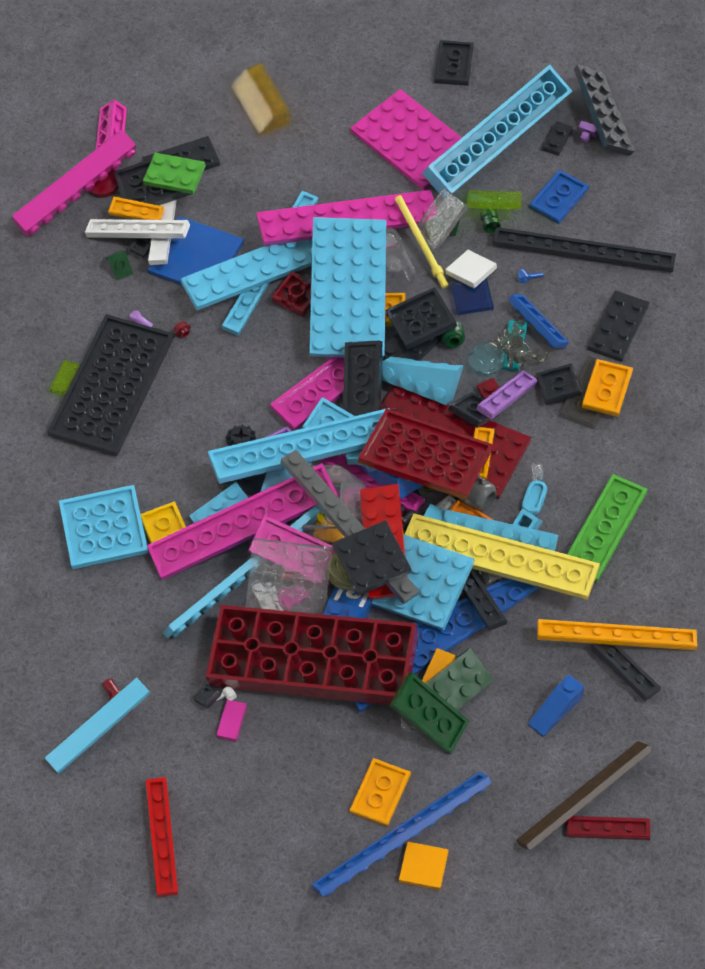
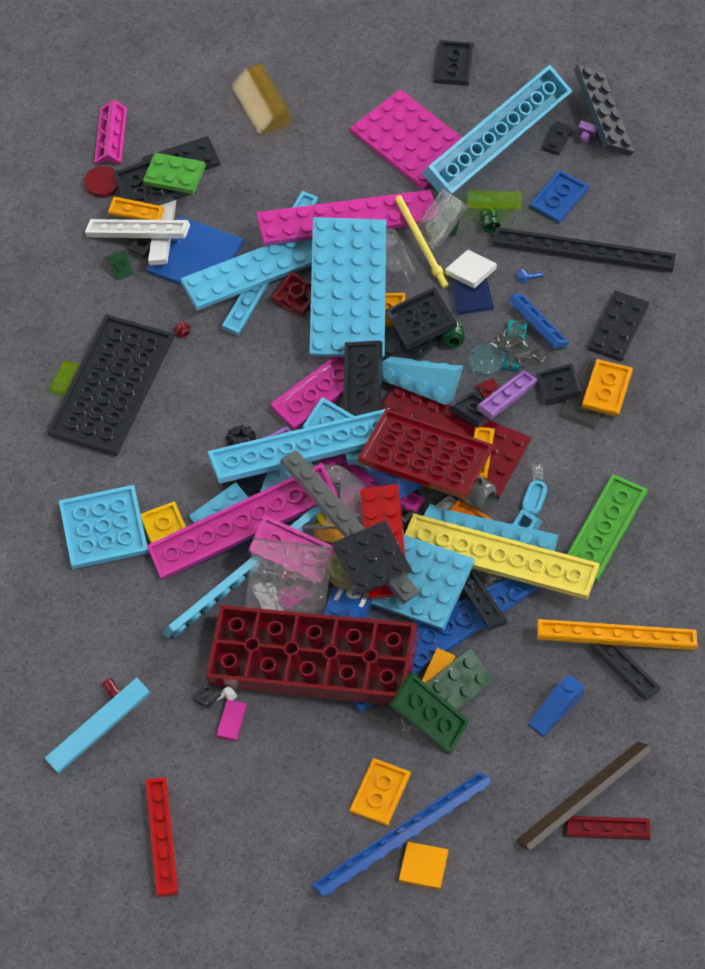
dark pink brick [12,130,136,237] -> none
medium lavender arm [129,311,153,327] -> none

